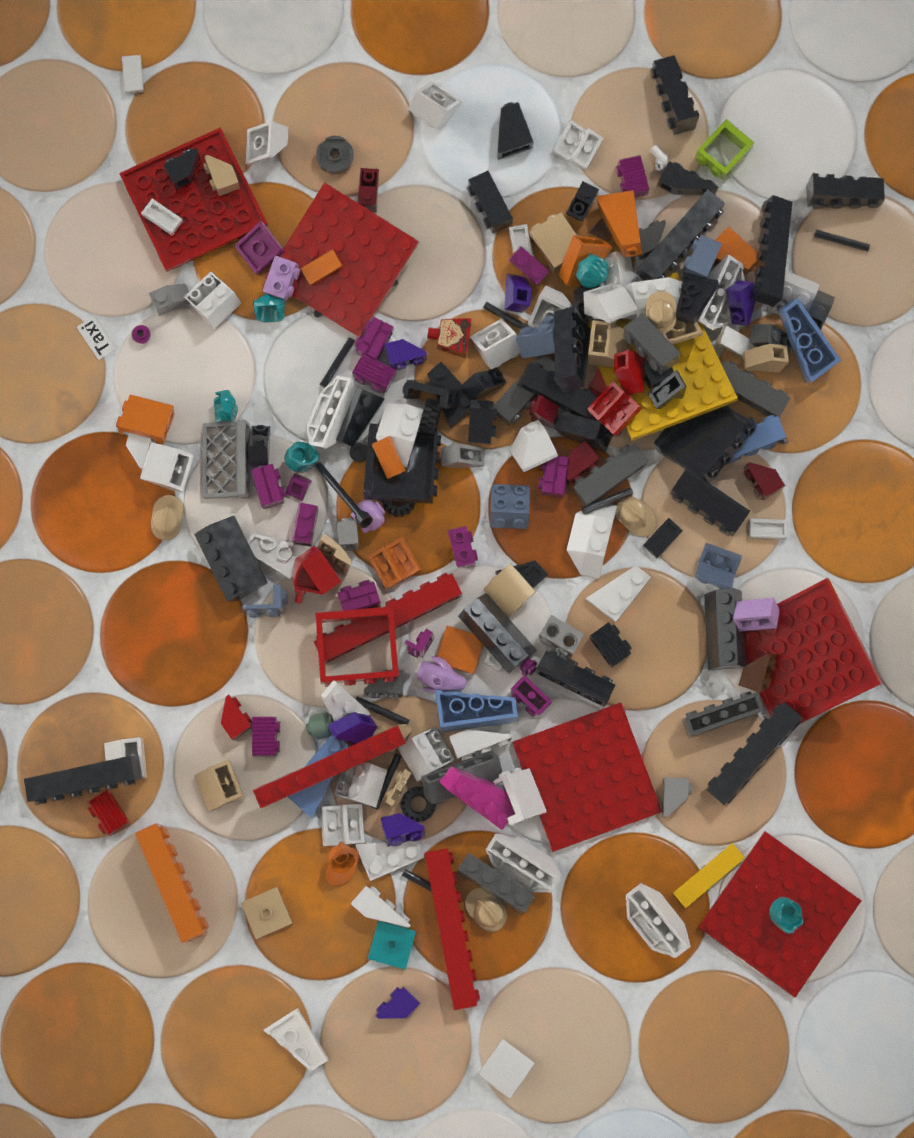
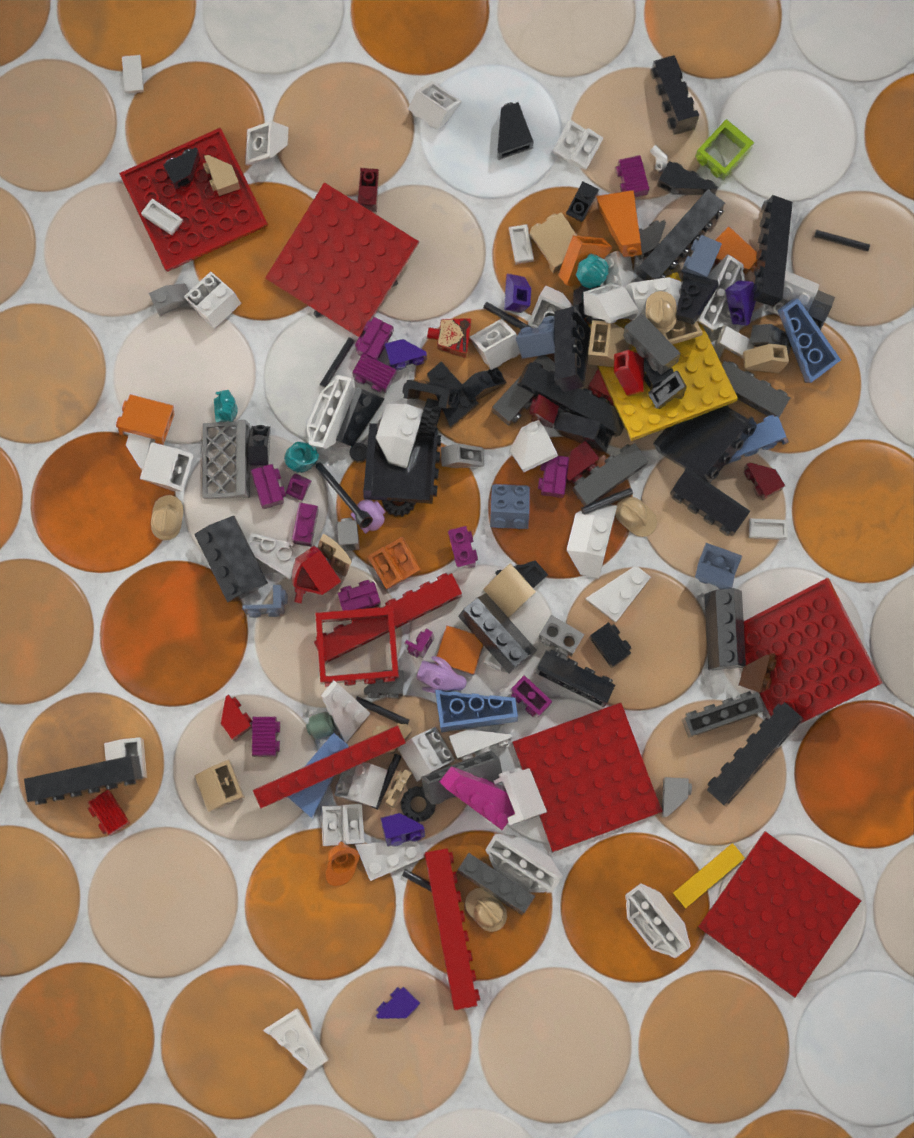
white sticker [76,316,116,360] -> none
magenta plate [131,325,151,344] -> none
orange brick [135,823,209,943] -> none
magenta plate [235,221,285,275] -> none
tan plate [241,887,293,939] -> none
teal hair [253,294,286,322] -> none
lavender brick [263,256,300,301] -> none
orange tile [301,249,343,285] -> none
dark grey plate [316,136,354,174] -> none
dark purple slope [328,712,378,744] -> none
white slope [351,886,411,928] -> none
teal plate [368,920,416,970] -> none
orange tile [372,436,406,479] -> none
black brick [466,170,513,234] -> none
black brick [468,400,497,444] -> none
white slope [477,1039,534,1099] -> none
magenta brick [508,246,549,284] -> none
magenta plate [519,658,537,676] -> none
red slope [587,381,643,437] -> none
black sticker [590,218,612,242] -> none
black tile [643,518,683,559] -> none
lavender brick [733,598,780,631] -> none
teal hair [769,897,803,933] -> none
black wedge [806,173,885,209] -> none

